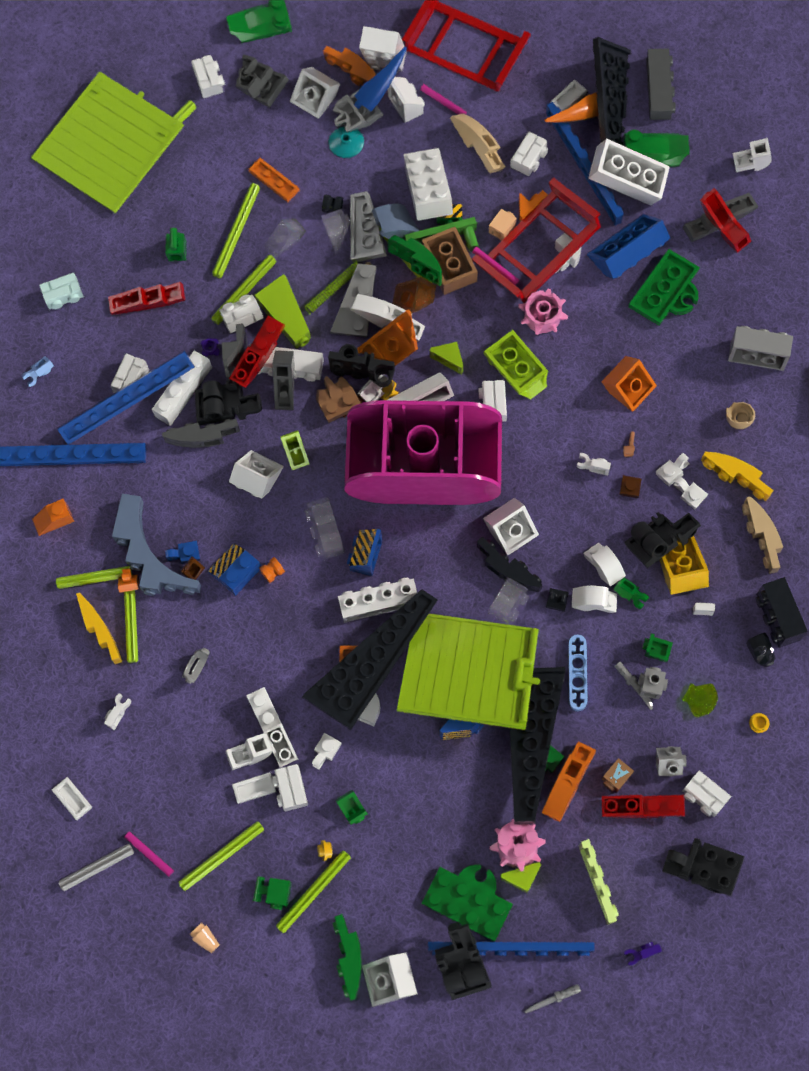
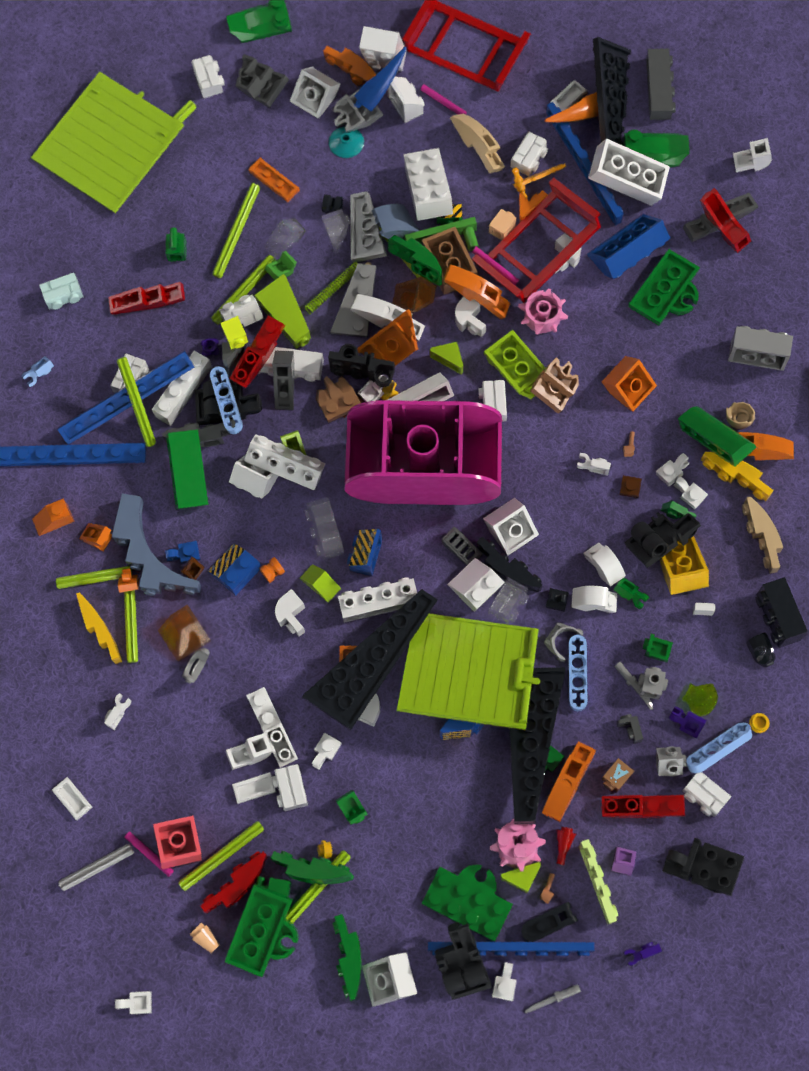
none -> orange slope [79,523,112,552]
none -> white plate [115,991,152,1014]
none -> lime axle [117,357,156,447]
none -> coral brick [153,816,202,869]
none -> clear orange slope [158,605,211,662]
none -> green brick [166,429,209,510]
none -> red slope [200,851,268,914]
none -> light blue beam [210,367,243,434]
none -> neon yellow brick [220,316,248,350]
none -> green plate [224,884,299,977]
none -> white brick [244,434,326,490]
none -> bright green bracket [265,251,297,280]
none -> green slope [271,851,354,885]
none -> white brick [275,589,305,636]
none -> lime slope [300,564,341,603]
none -> dark grey slope [441,527,483,565]
none -> orange slope [443,265,510,319]
none -> white slope [447,558,505,612]
none -> white brick [455,296,486,337]
none -> white plate [492,962,516,1001]
none -> light orange piece [512,164,566,198]
none -> black plate [521,902,578,942]
none -> medium nougat plate [530,357,579,413]
none -> nougat hand [540,873,555,904]
none -> light grey helmet [544,623,583,662]
none -> red cone [556,826,576,865]
none -> medium lavender slope [611,847,636,876]
none -> dark grey bracket [617,714,643,744]
none -> green plate [660,501,697,519]
none -> dark purple plate [669,706,707,739]
none -> green brick [678,406,757,467]
none -> light blue beam [686,722,752,773]
none -> orange slope [738,432,794,461]

